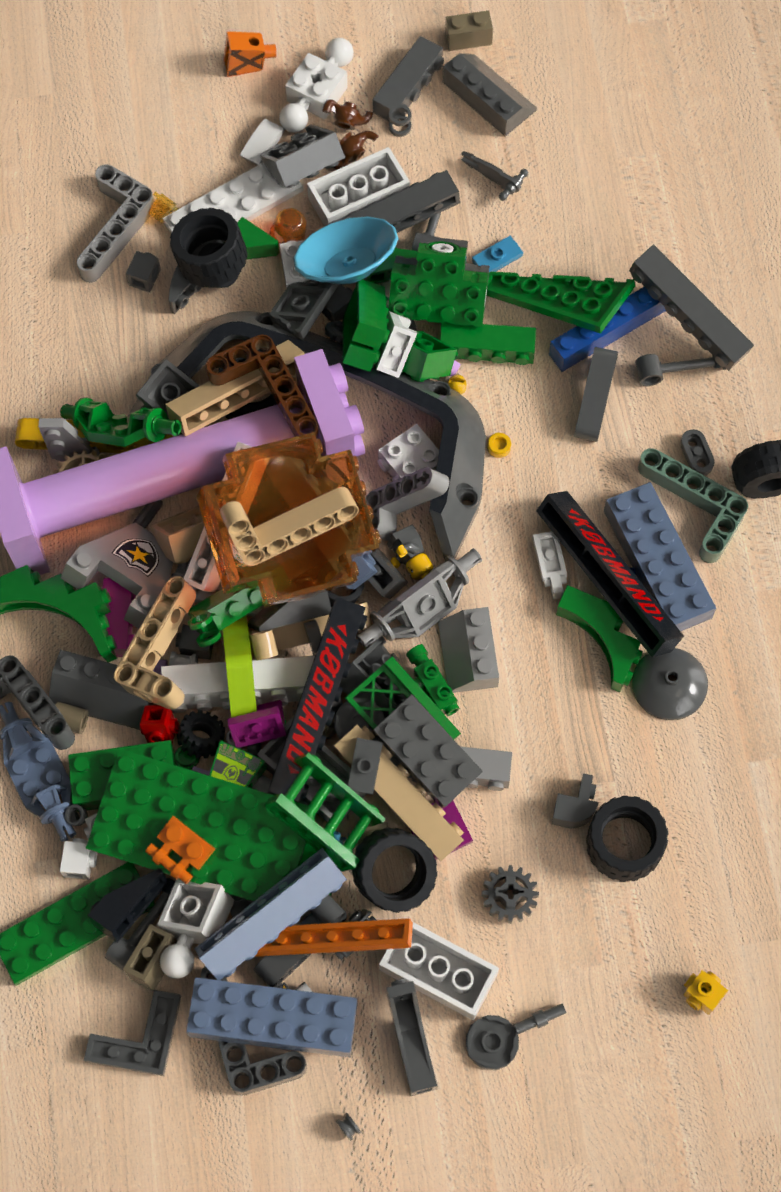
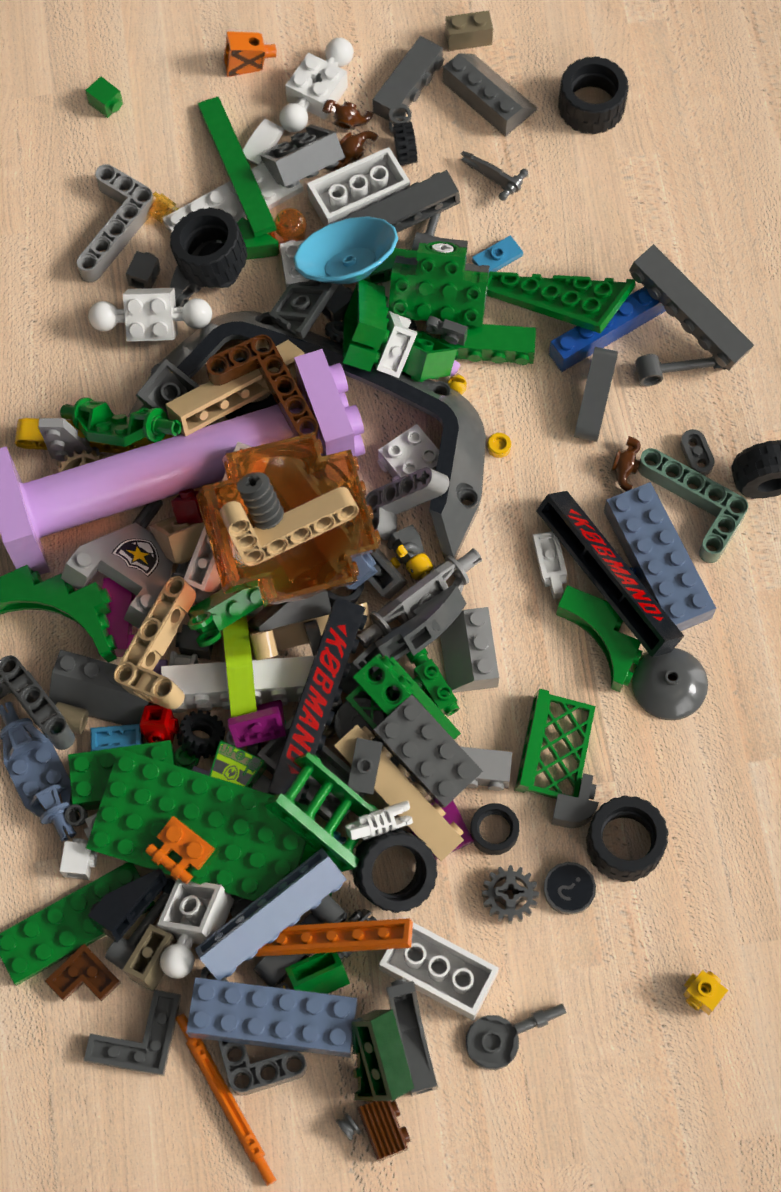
none -> reddish brown plate [45,944,121,1002]
none -> green brick [85,76,123,118]
none -> white brick [88,288,212,341]
none -> dark azure plate [91,724,143,751]
none -> dark red brick [171,488,212,524]
none -> orange axle [176,1013,277,1186]
none -> green tile [198,96,277,237]
none -> dark grey piece [237,472,284,529]
none -> green slope [285,952,350,994]
none -> white hinge [345,801,413,840]
none -> dark green wedge [352,1009,414,1101]
none -> green brick [353,654,414,716]
none -> reddish brown brick [357,1100,411,1162]
none -> dark grey slope [375,584,467,660]
none -> black tyre [393,122,418,165]
none -> dark grey plate [426,316,468,346]
none -> black tyre [470,803,520,855]
none -> green fence [514,689,596,799]
none -> black tile [544,862,596,915]
none -> black tyre [558,56,629,134]
none -> reddish brown piece [611,436,641,492]

